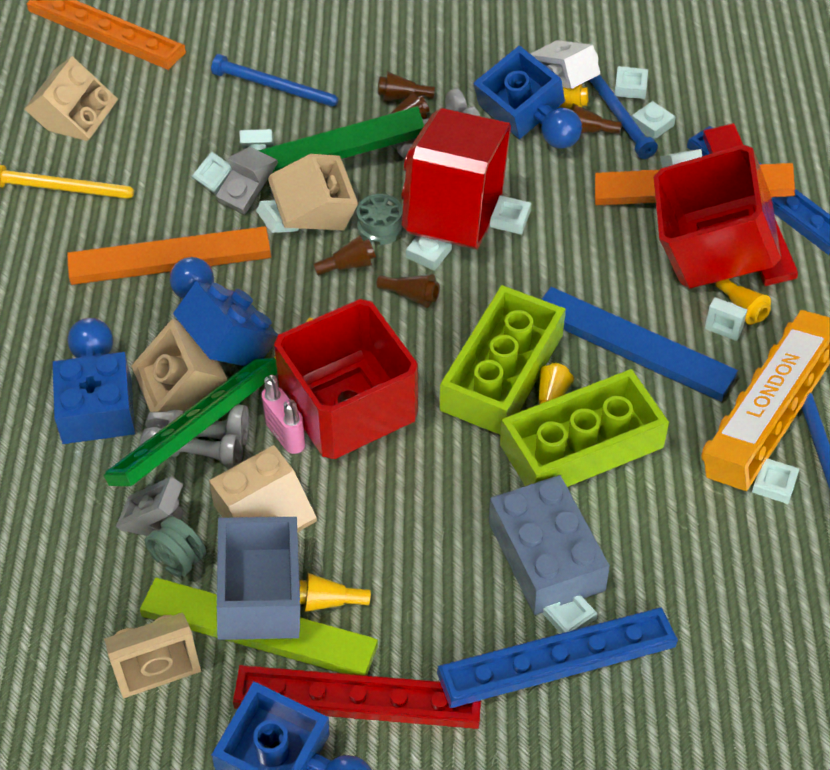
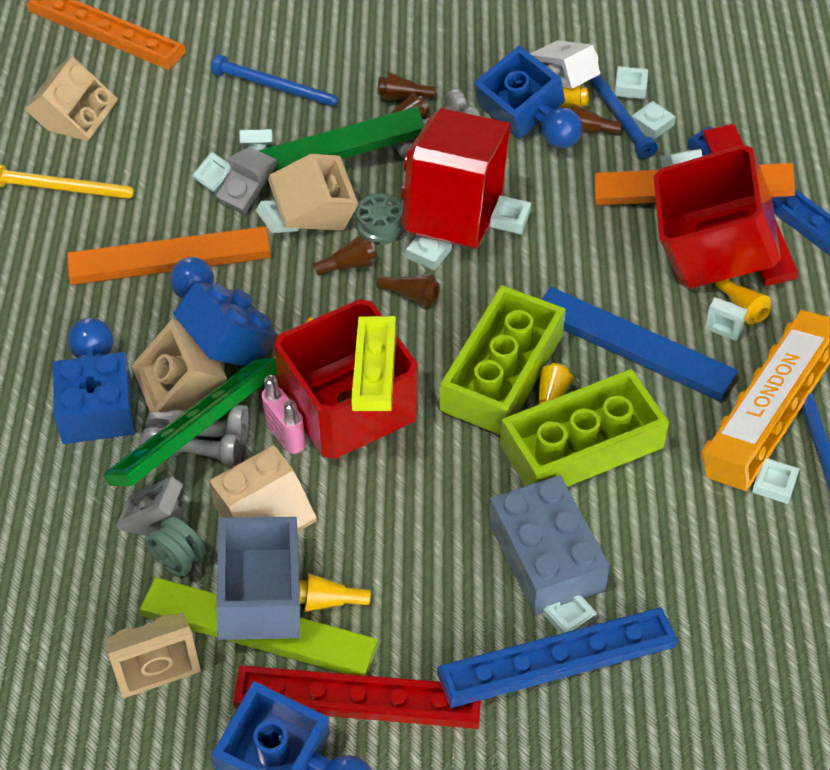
none -> neon yellow plate [351,316,397,411]

